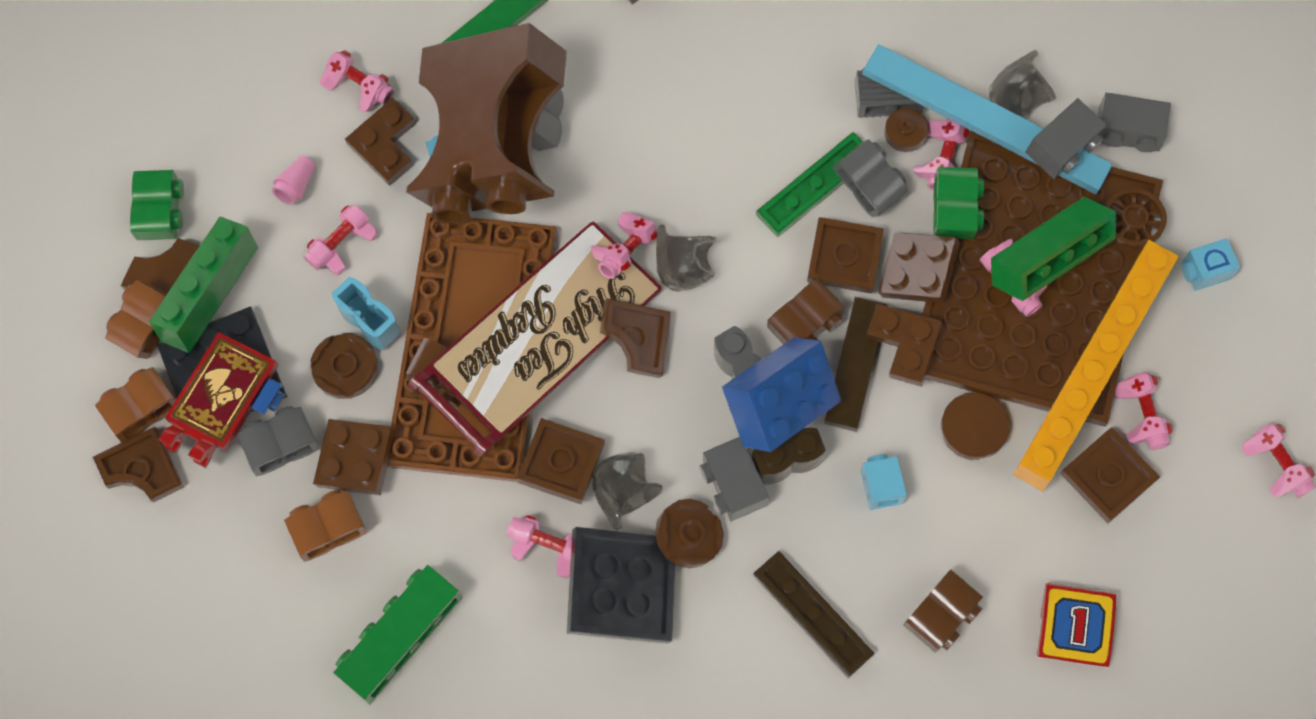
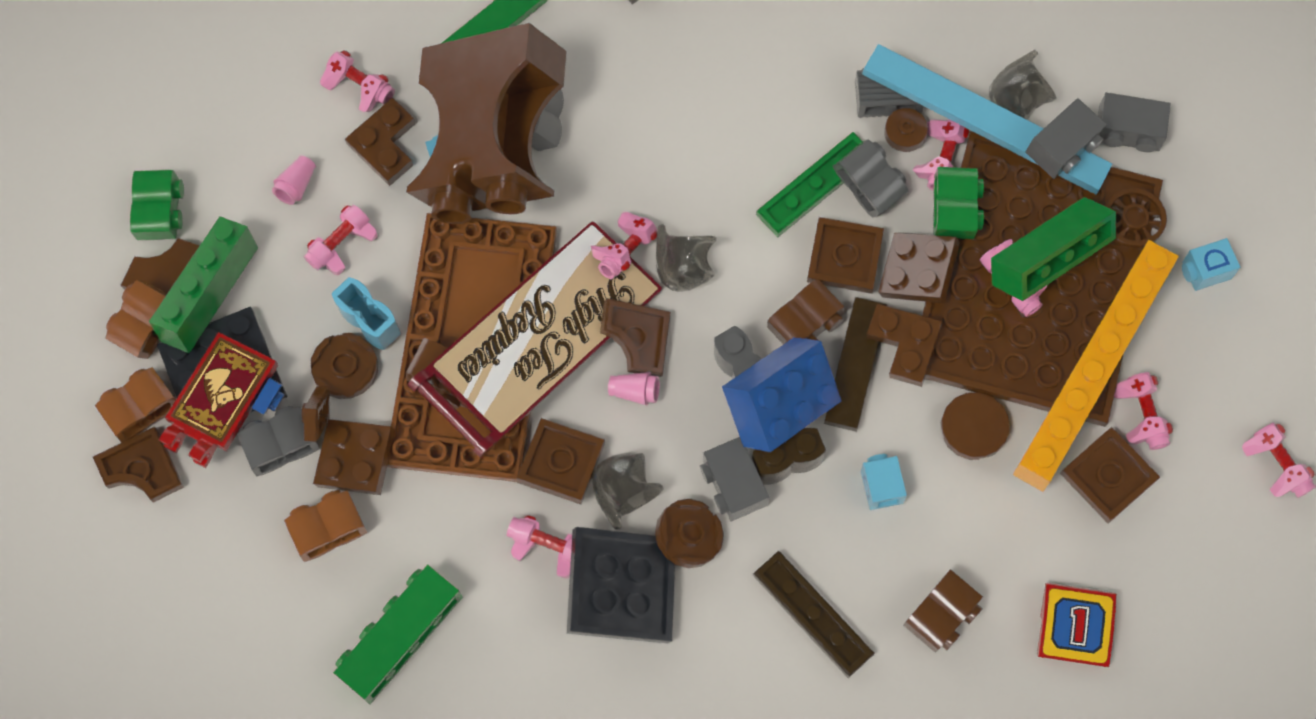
none -> reddish brown plate [302,386,330,442]
none -> bright pink cone [608,372,660,406]

